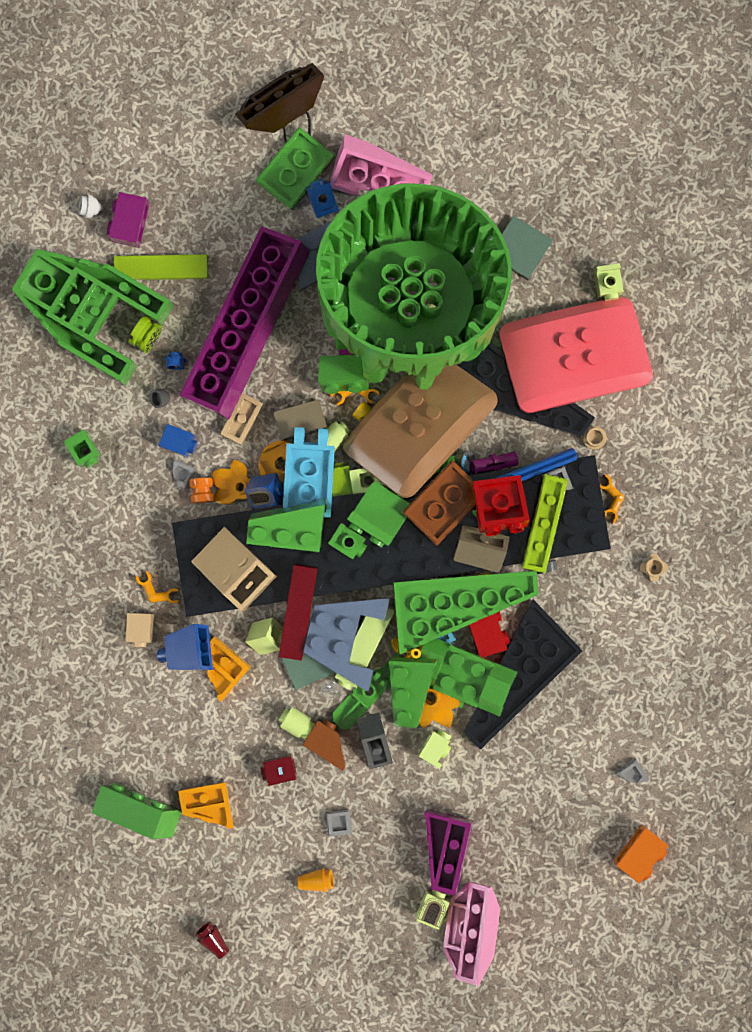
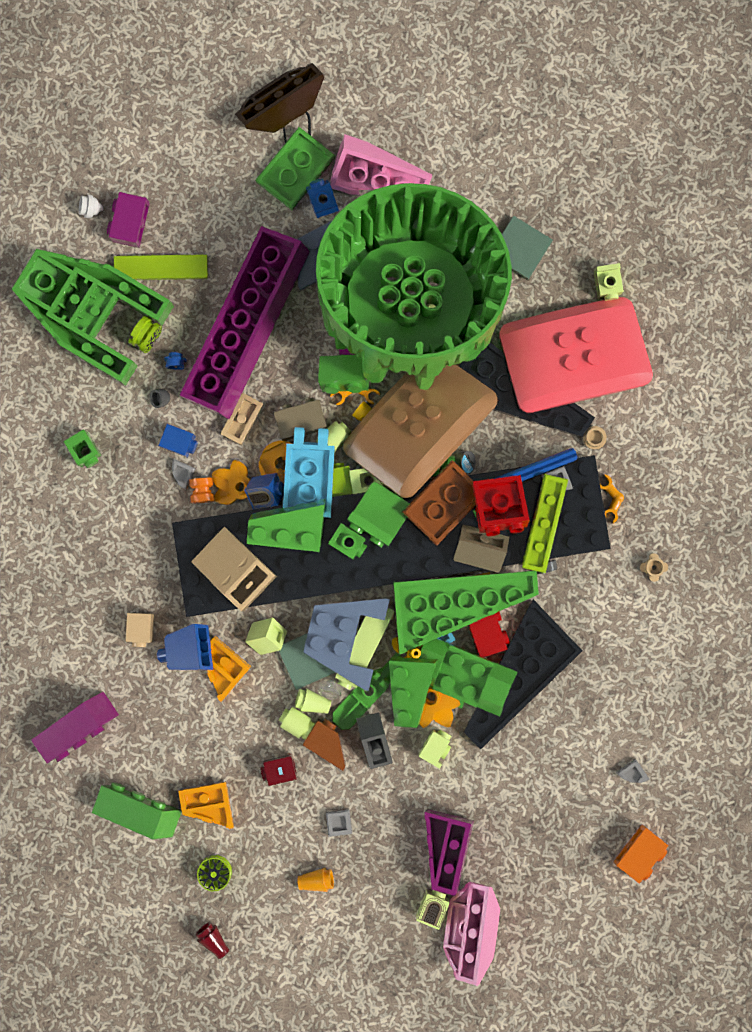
light orange arm [136,571,180,604] -> none
dark red tile [278,563,318,661] -> none
magenta pin [469,451,518,474] -> none
none -> magenta wedge [31,692,119,764]
none -> lime wheel [197,855,232,891]
none -> yellowish green cone [295,688,331,714]

